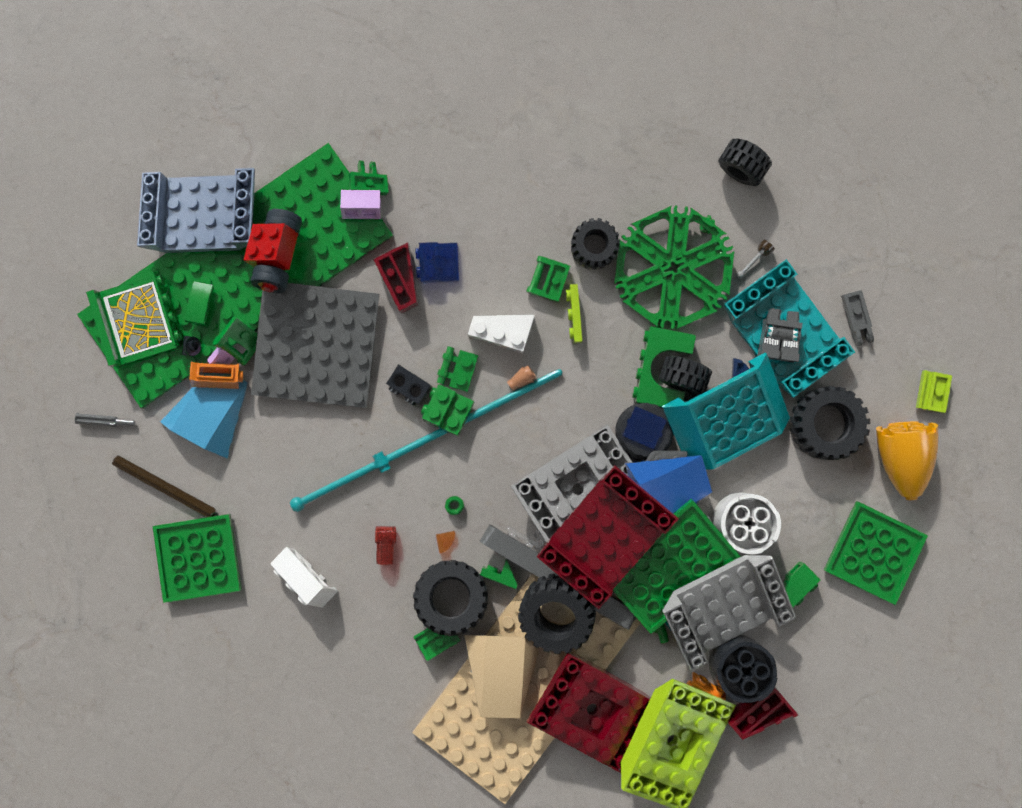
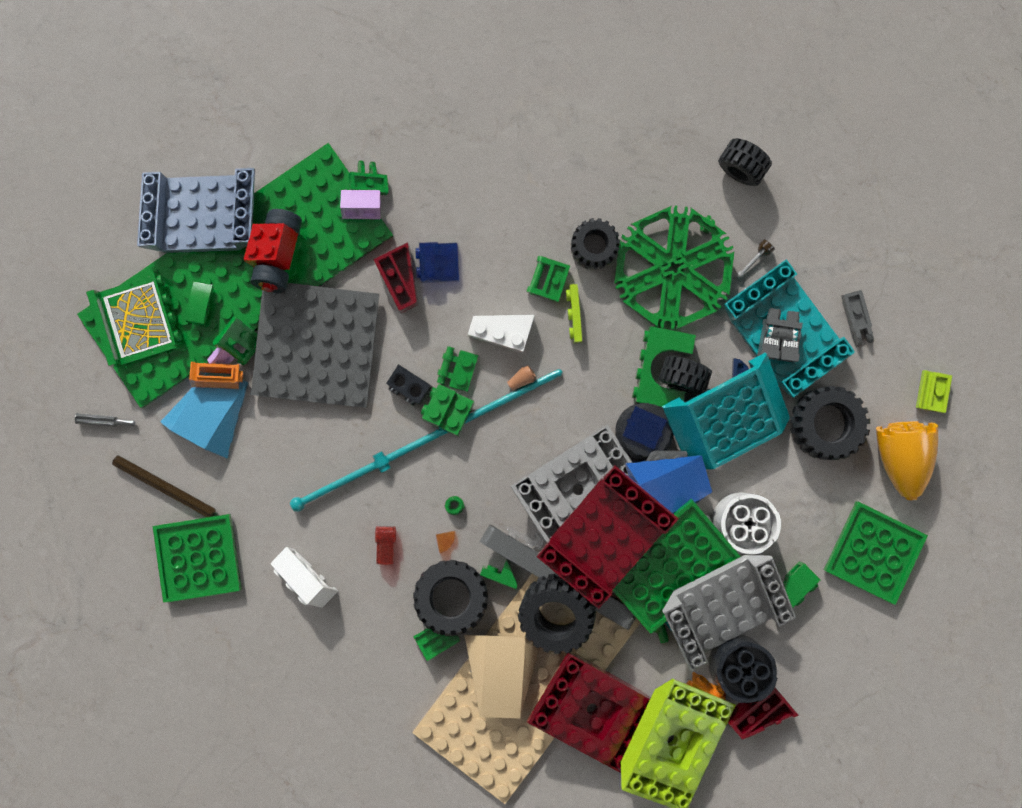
black plate [182,336,201,356] -> none

